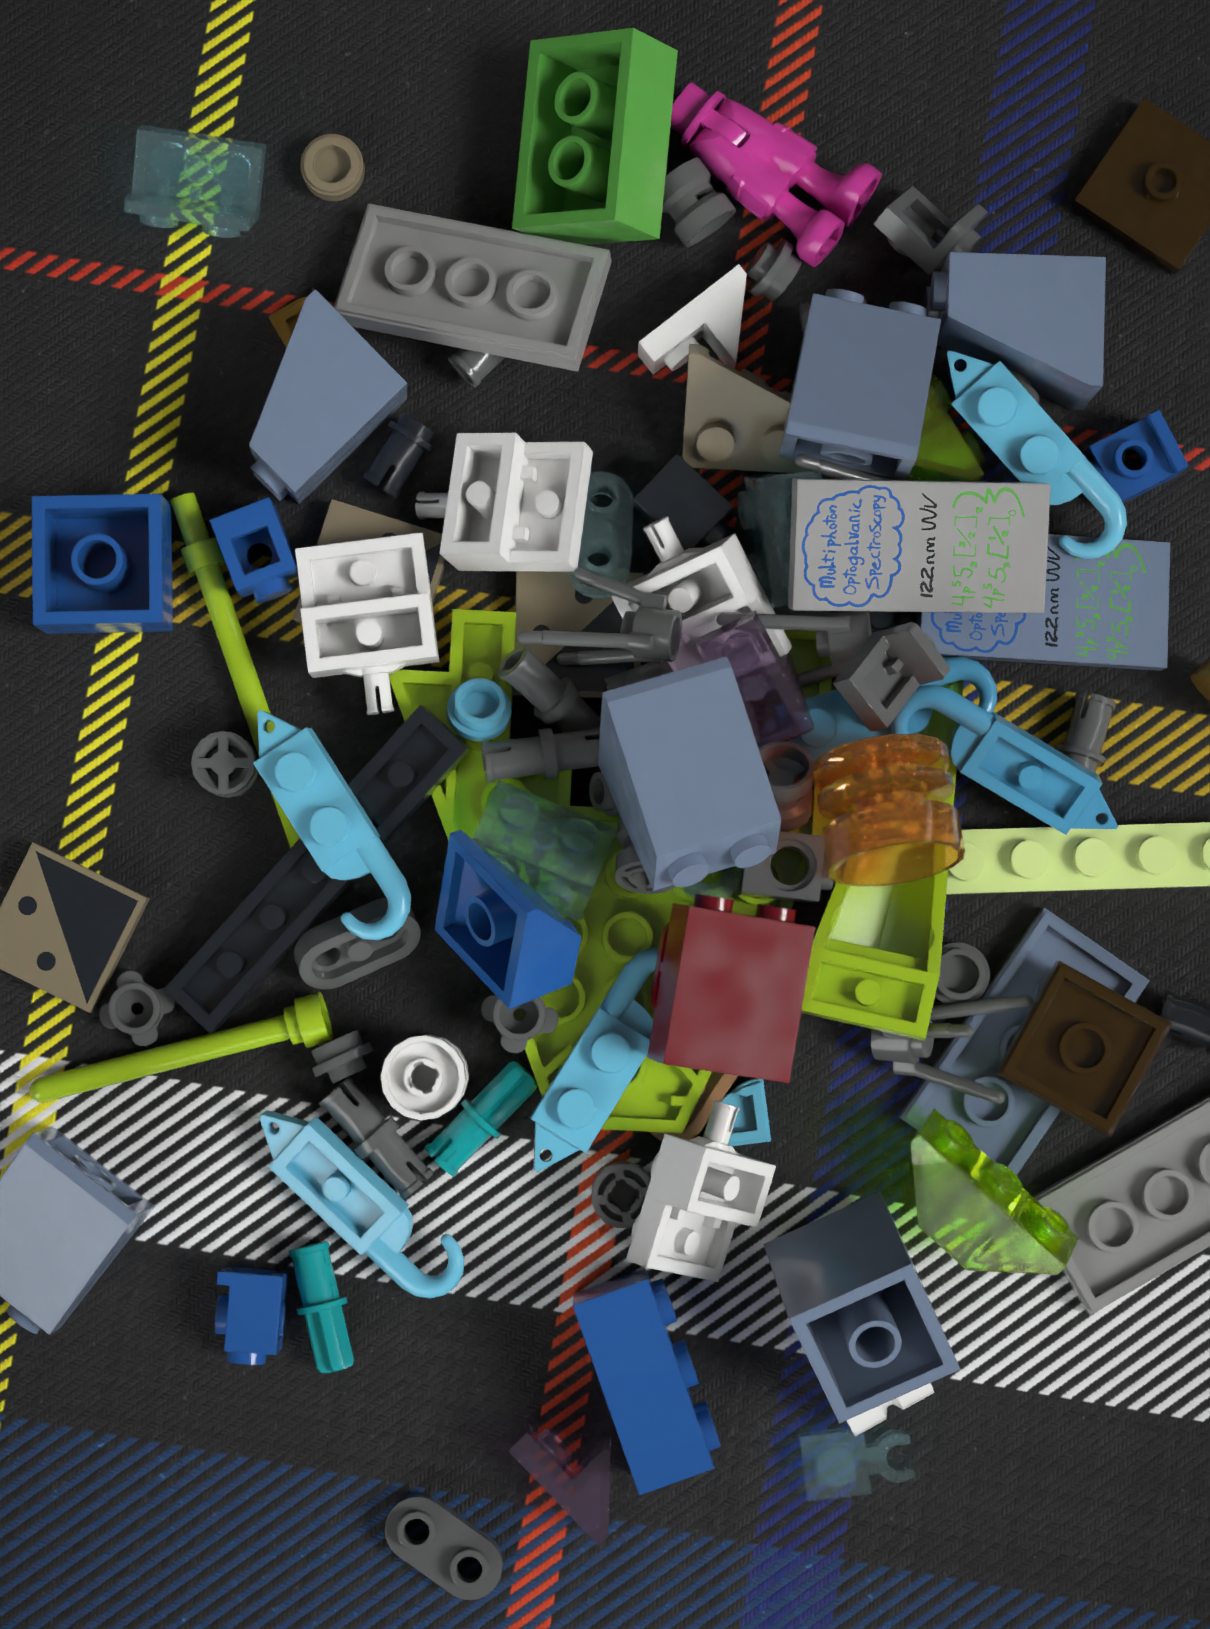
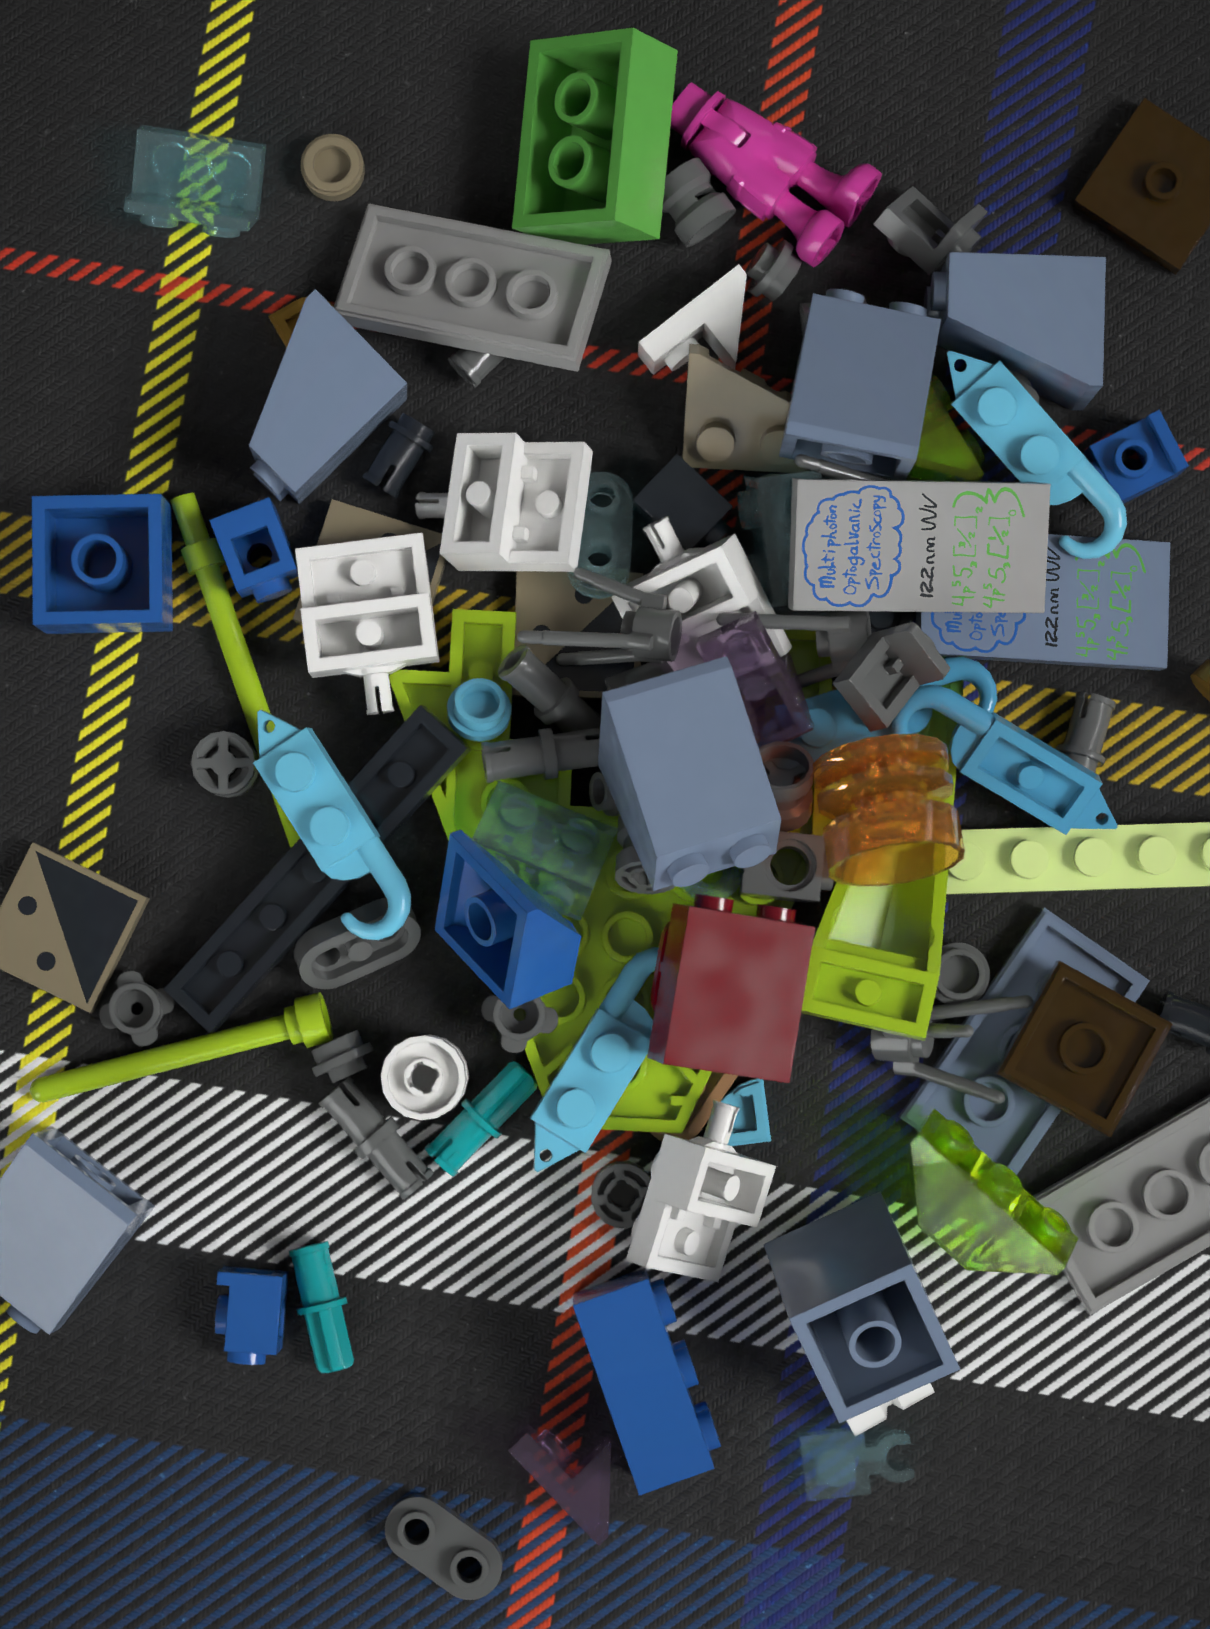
medium azure plate [259,1110,464,1299] -> none

